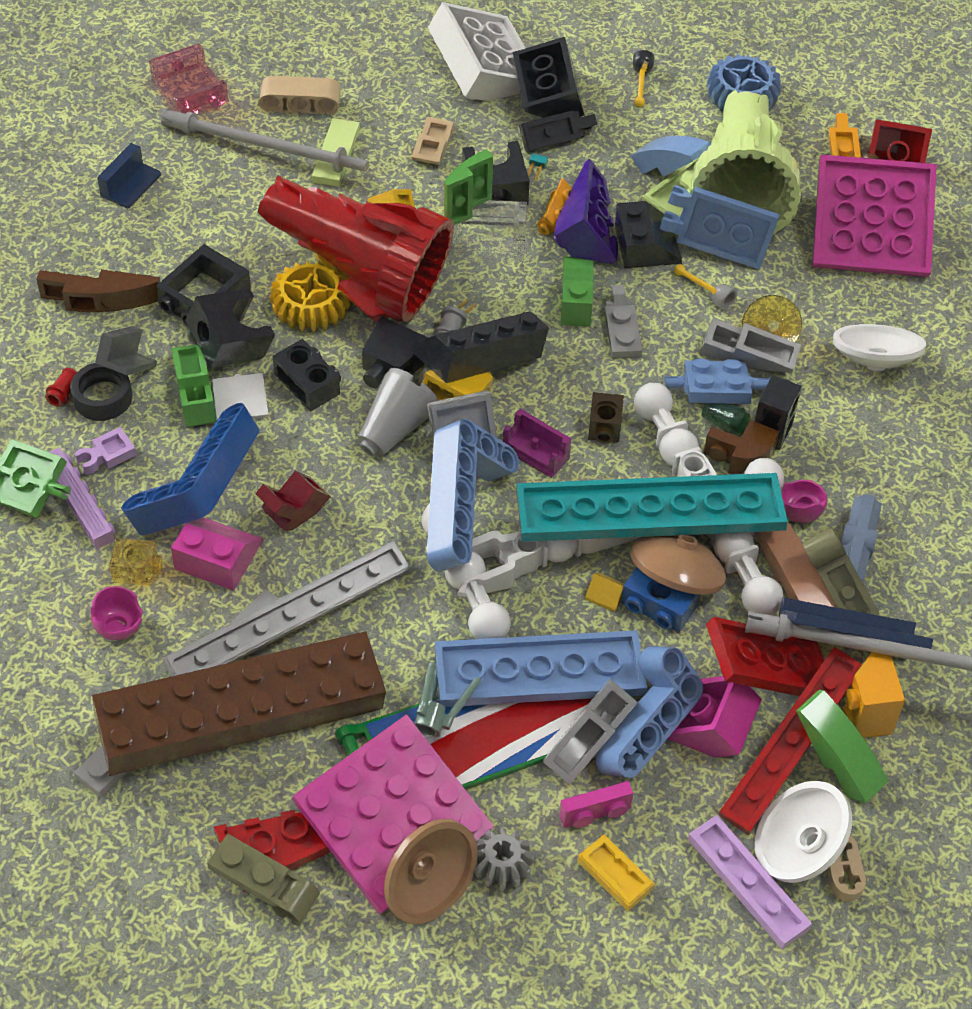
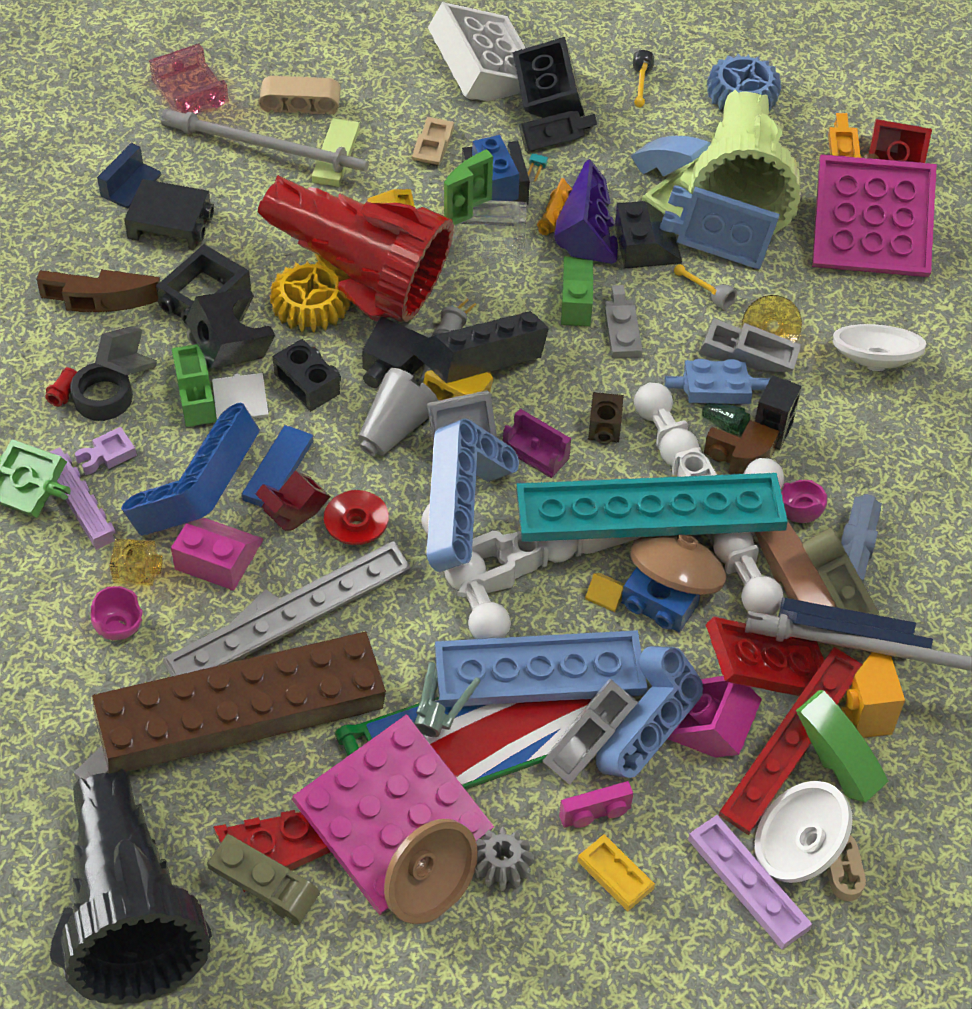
none -> black cone [50,768,212,1005]
none -> black panel [124,179,214,250]
none -> blue tile [242,425,314,507]
none -> red dish [324,490,389,545]
none -> blue brick [472,135,519,206]

